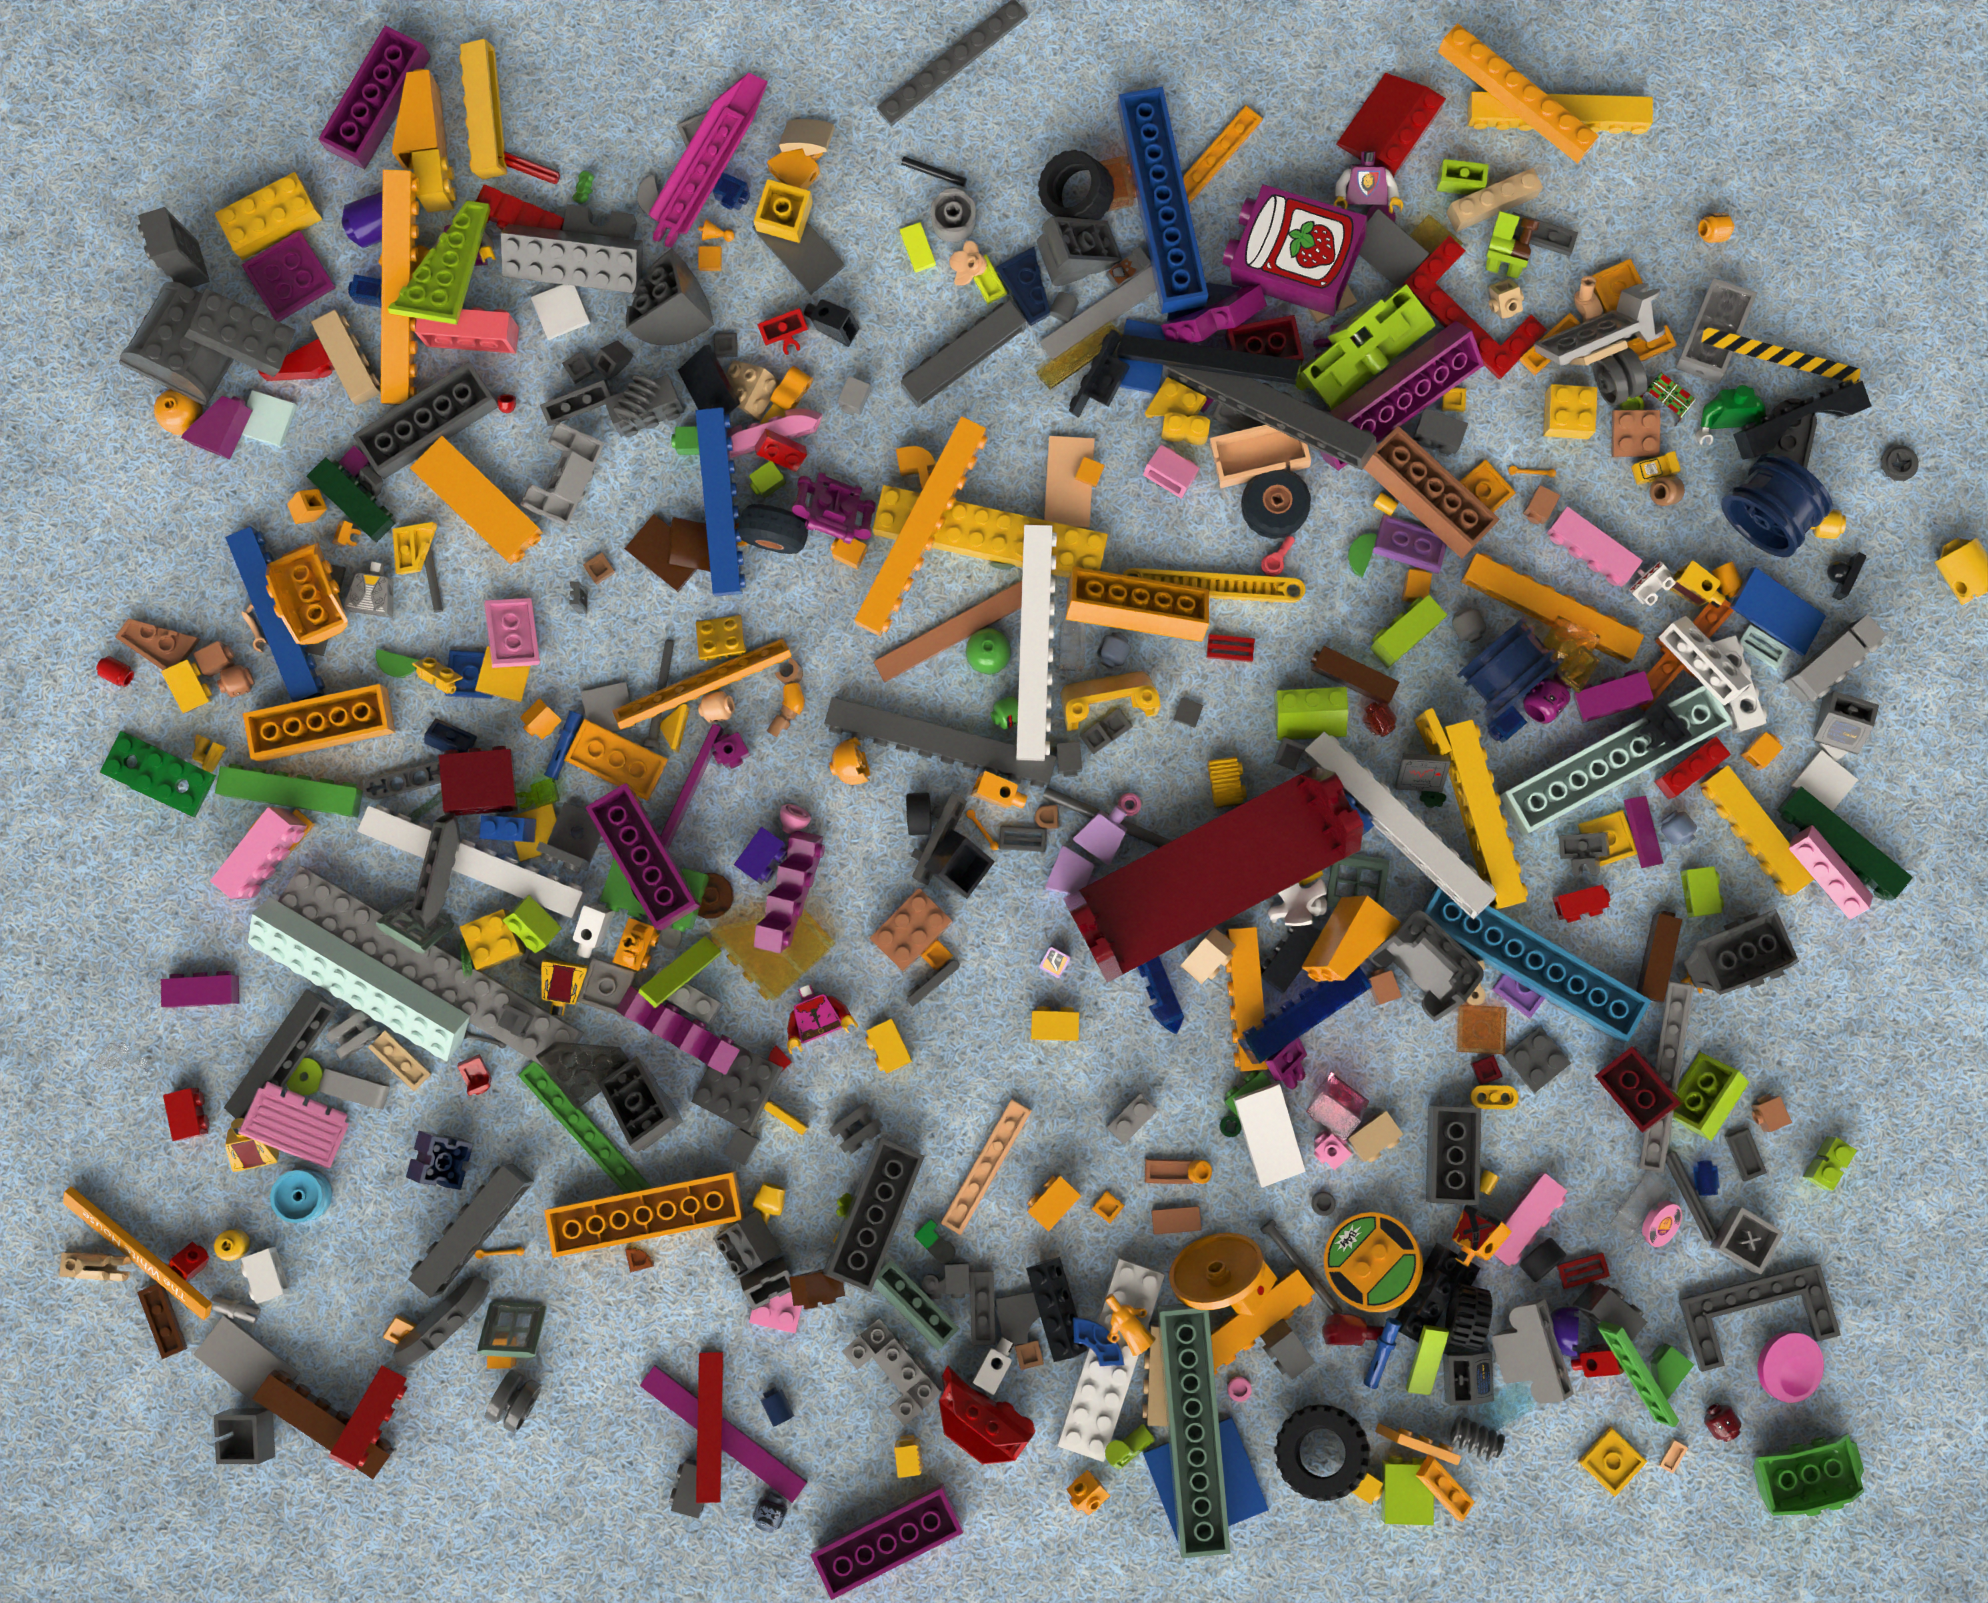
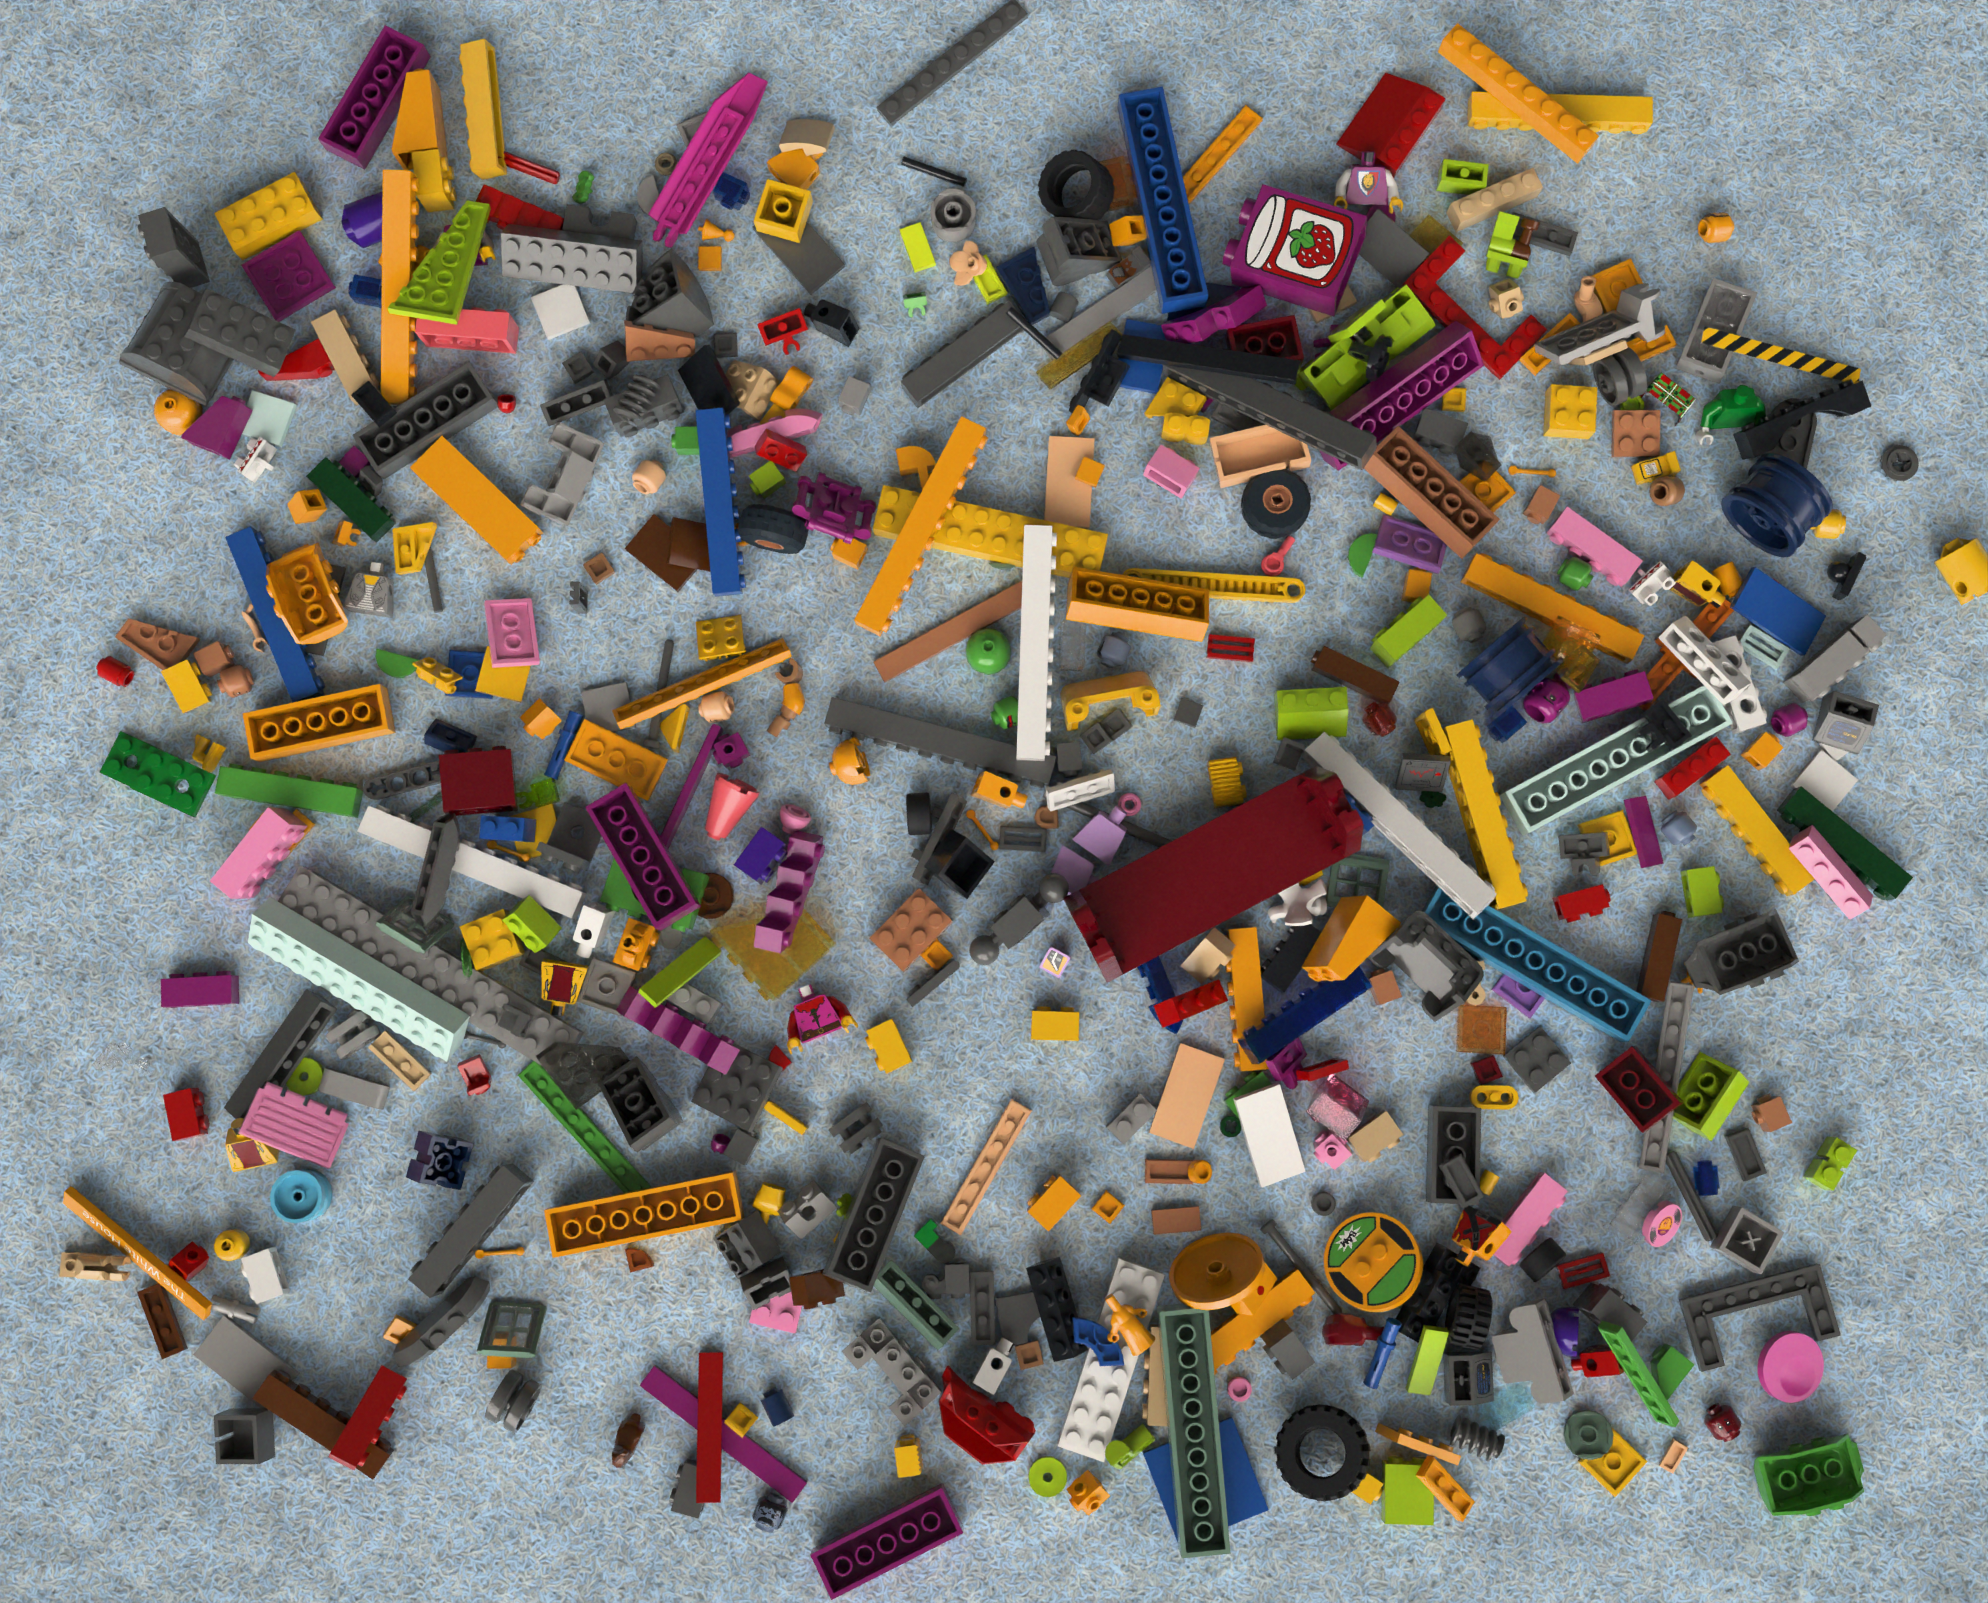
none -> white hips [234,437,278,483]
none -> black tile [351,381,397,428]
none -> light orange hinge [487,840,530,862]
none -> reddish brown animal [612,1413,645,1468]
none -> nougat wing [624,320,695,362]
none -> light nougat head [632,460,666,494]
none -> dark tan plate [655,153,678,176]
none -> coral cone [705,773,760,840]
none -> magenta hinge [711,1134,731,1154]
none -> yellow tile [724,1402,758,1438]
none -> light grey brick [777,1179,837,1239]
none -> tile [903,292,927,318]
none -> dark grey brick [969,873,1069,965]
none -> black bar [1006,307,1062,360]
none -> lime piece [1028,1456,1067,1497]
none -> white plate [1045,769,1115,812]
none -> light orange tile [1066,405,1090,436]
none -> light orange brick [1109,215,1147,246]
none -> light nougat tile [1149,1043,1225,1149]
none -> red brick [1154,979,1228,1028]
none -> red tile [1295,1058,1349,1081]
none -> black tile [1348,334,1393,381]
none -> dark grey tile [1439,1153,1485,1208]
none -> clear smoke slope [1454,431,1501,481]
none -> bright green head [1557,557,1594,591]
none -> sand green tile [1563,1410,1613,1460]
none -> magenta head [1771,703,1808,737]

